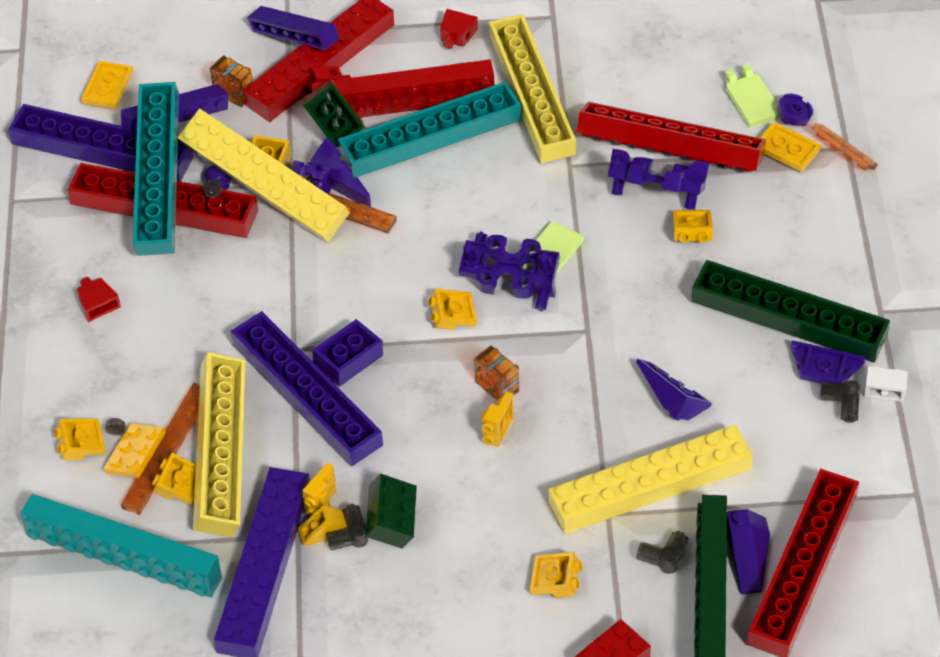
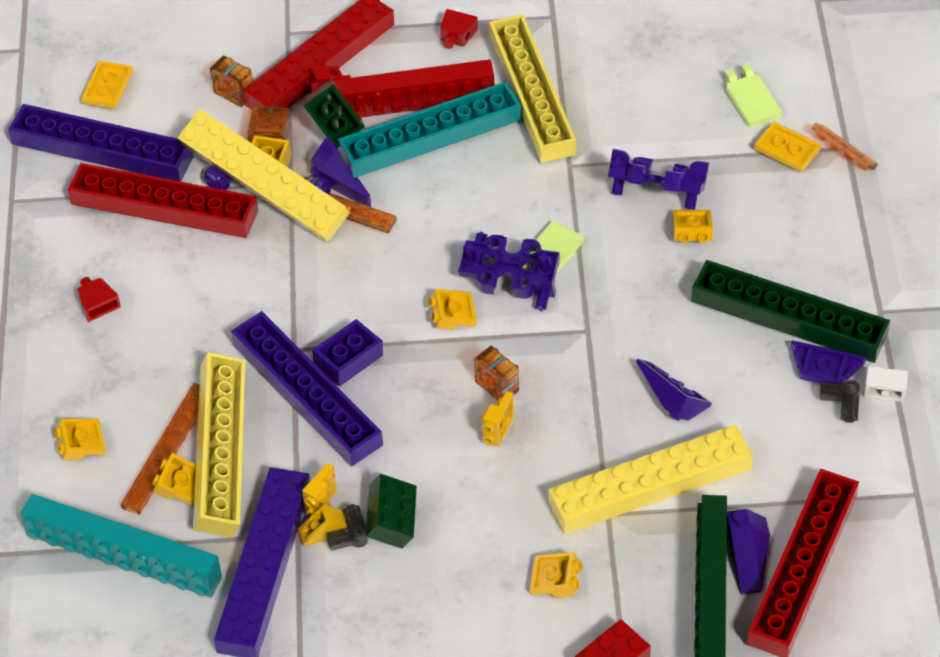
yellow plate [103,423,166,478] -> none
clear smoke tile [105,418,126,436] -> none
dark purple brick [121,84,228,136] -> none
teal brick [133,82,179,256] -> none
clear smoke tile [203,179,222,198] -> none
dark purple brick [247,6,339,50] -> none
dark purple plate [292,160,330,180] -> none
red brick [576,101,766,172] -> none
clear smoke piece [636,531,689,574] -> none
dark purple plate [776,93,813,126] -> none
none -> clear orange container [247,107,290,143]

